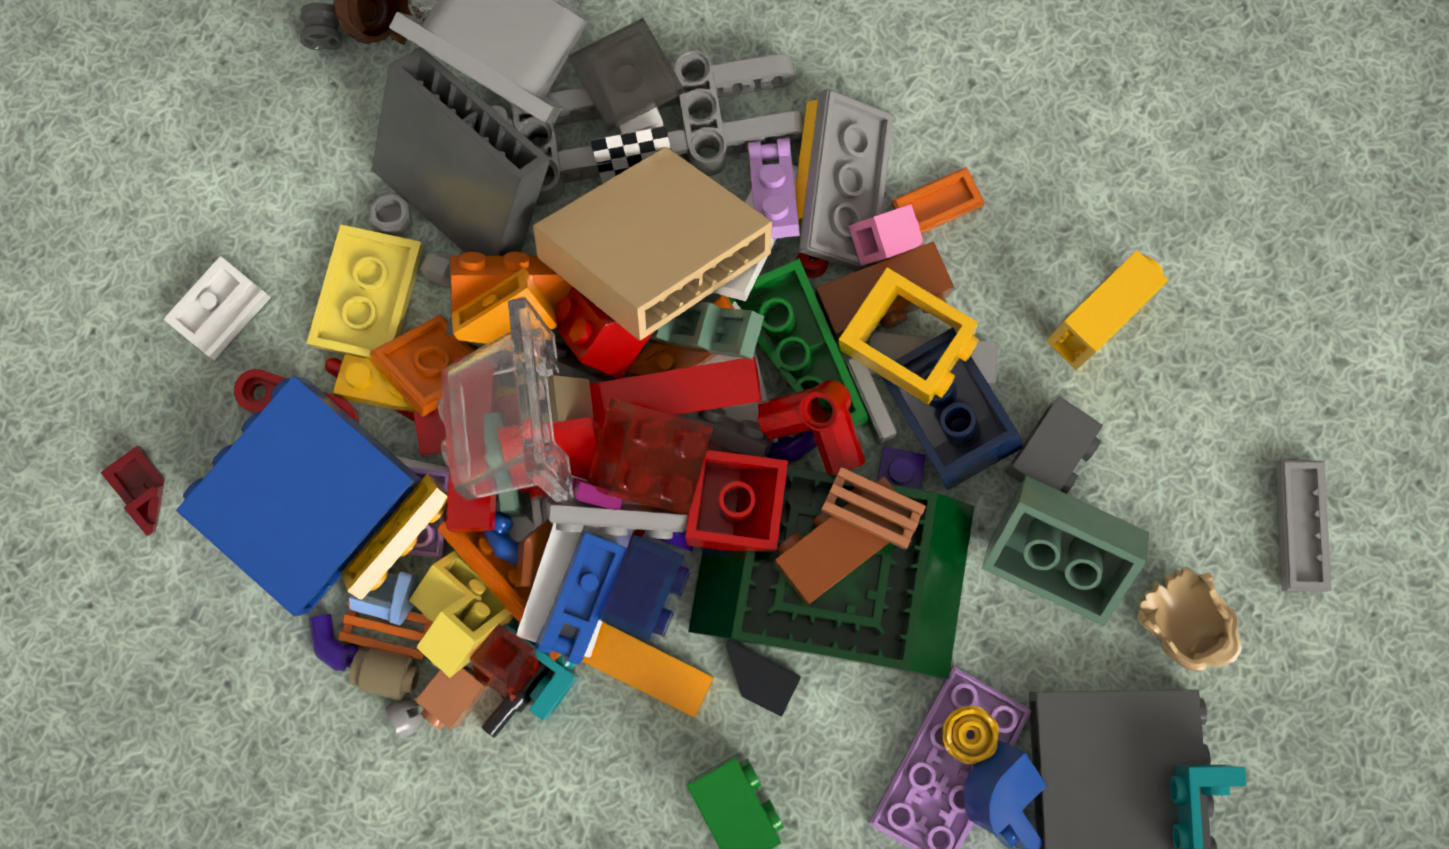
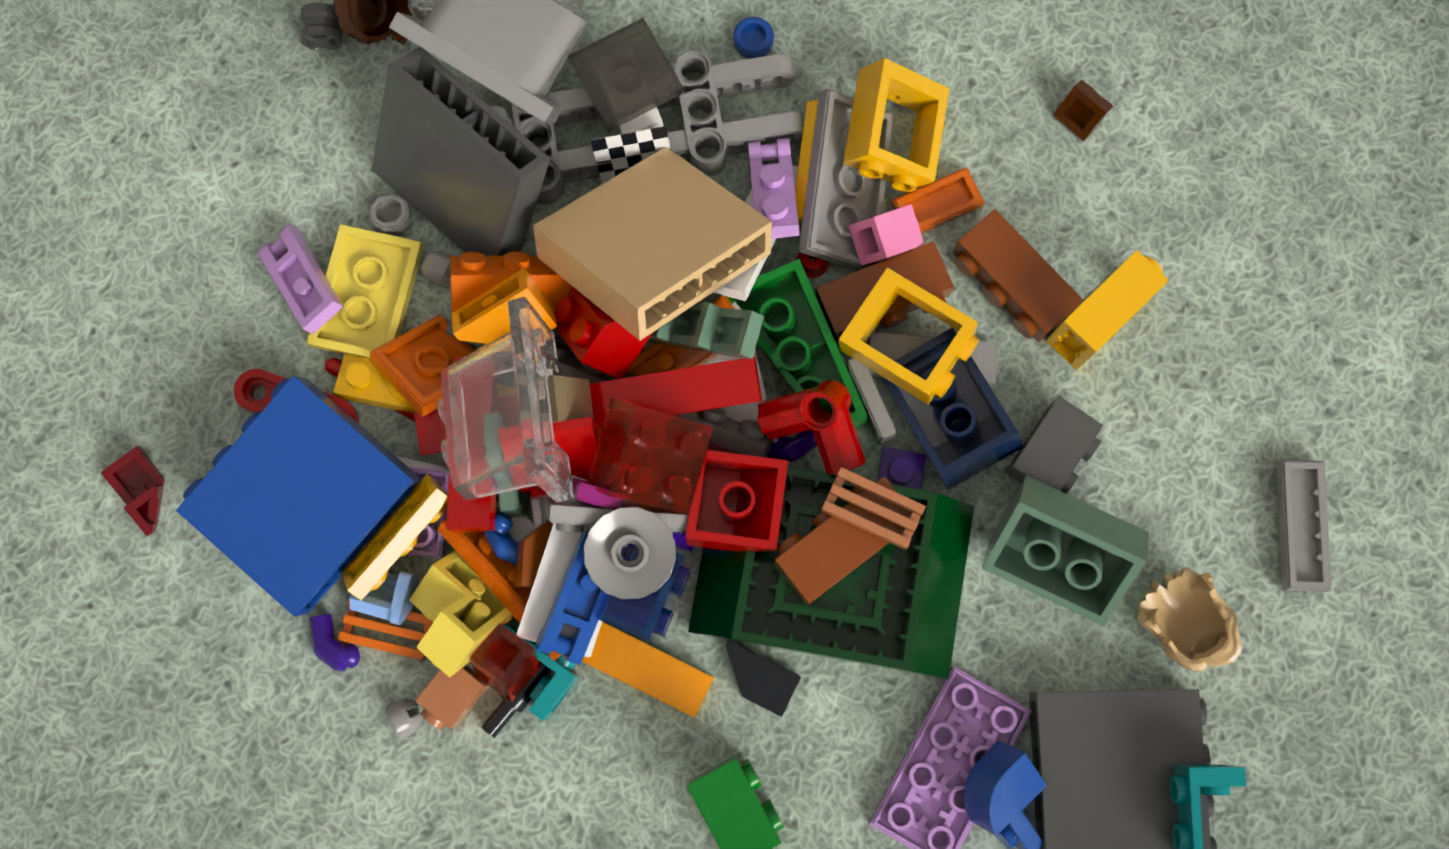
white plate [164,256,271,361] -> none
dark tan brick [349,648,420,700] -> none
yellow plate [942,706,999,764] -> none
none -> lavender plate [258,223,344,334]
none -> light grey dish [584,507,676,599]
none -> blue tile [733,17,774,59]
none -> yellow window [843,58,950,192]
none -> dark orange brick [952,209,1084,343]
none -> reddish brown tile [1053,80,1114,141]

